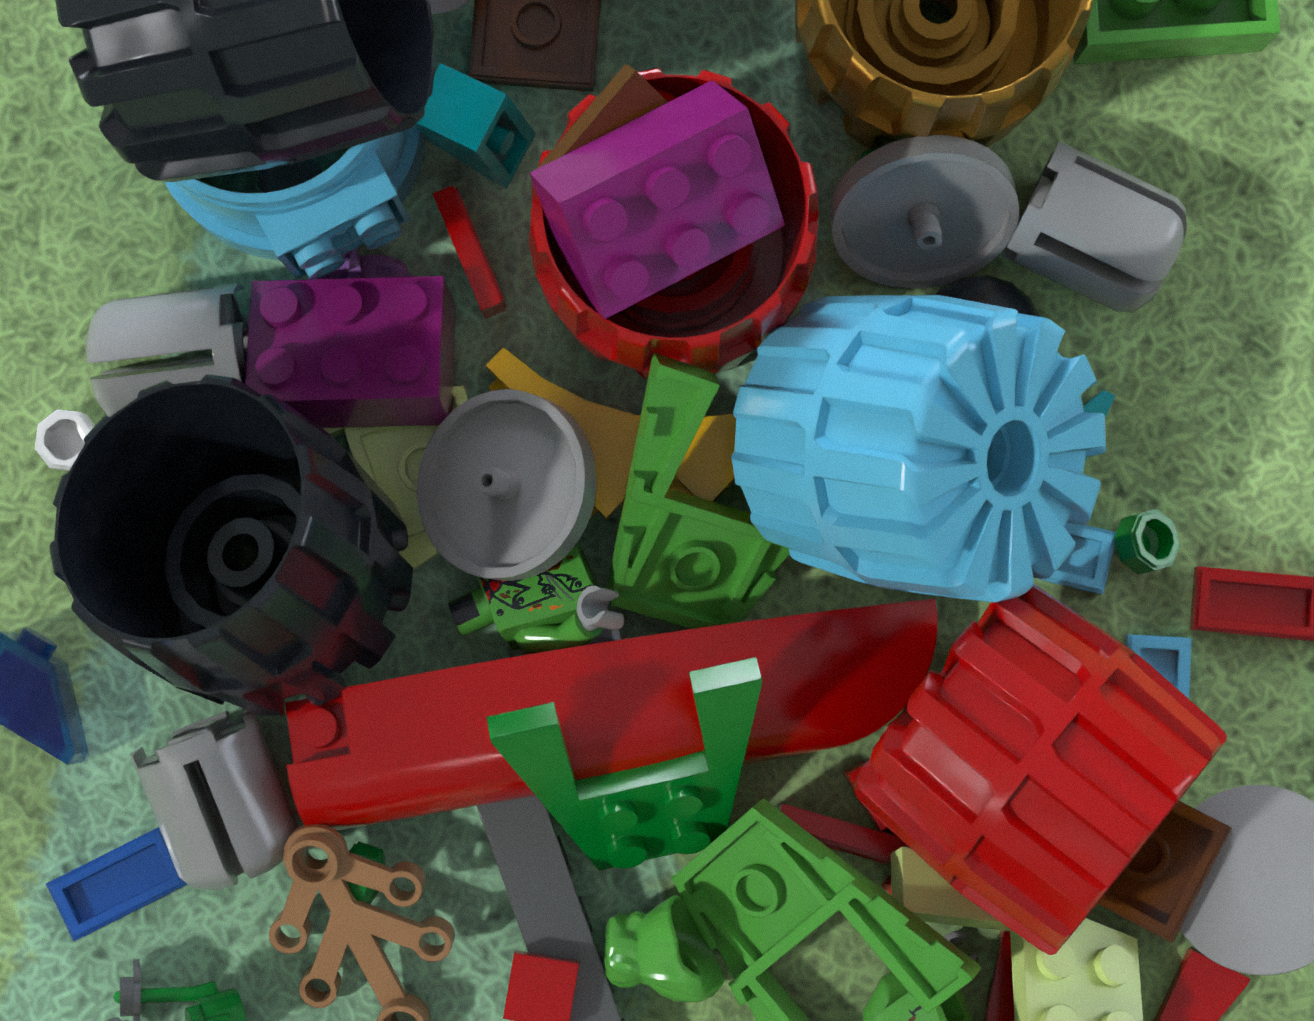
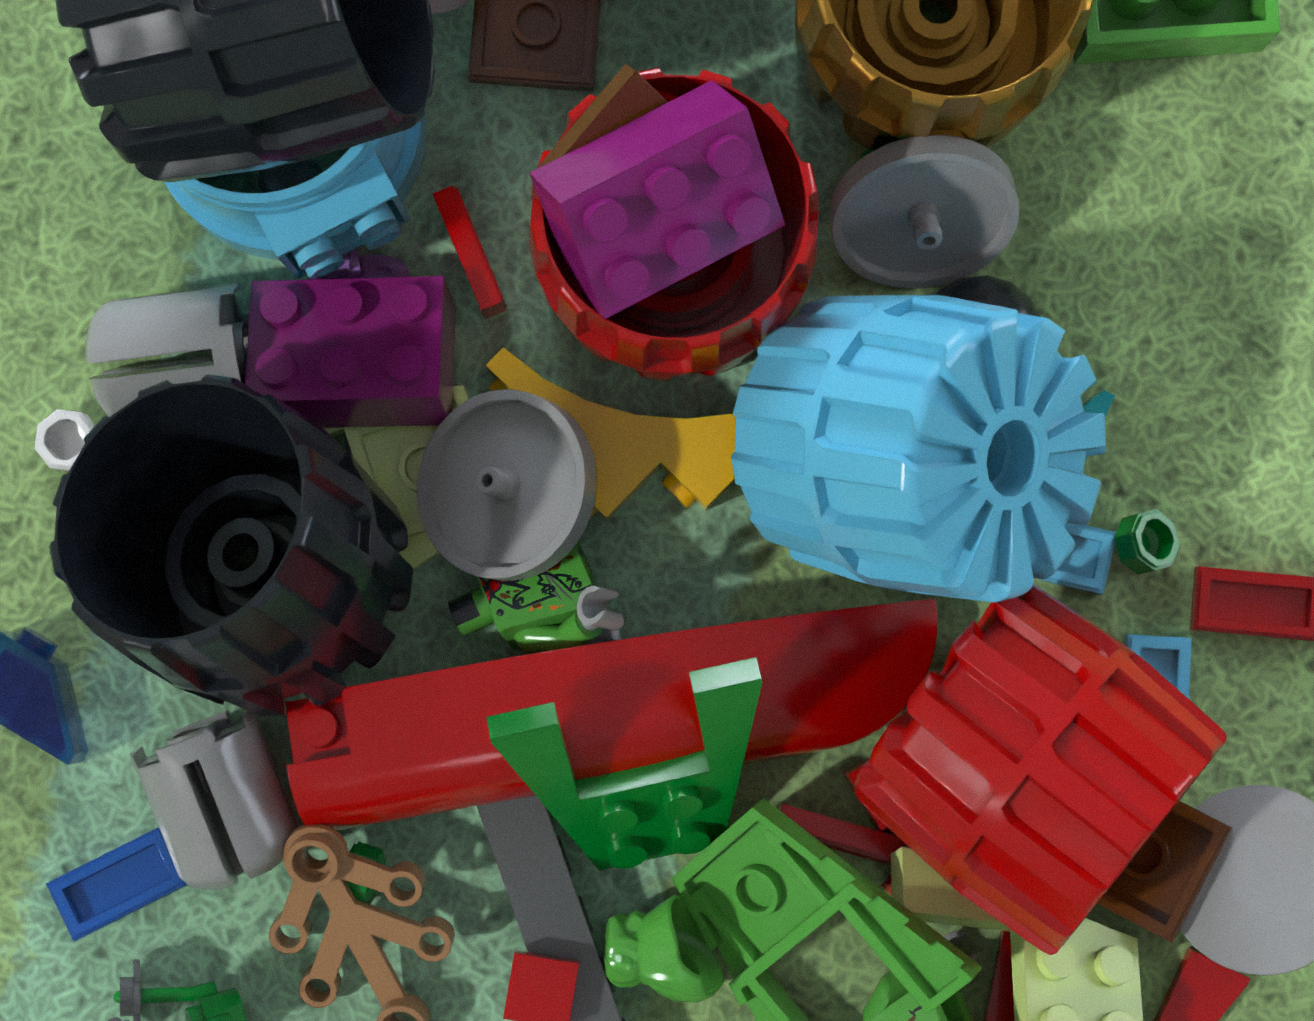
teal slope [415,63,536,189] -> none
bright green wing [606,353,790,629] -> none
light grey cylinder [1002,141,1187,313] -> none

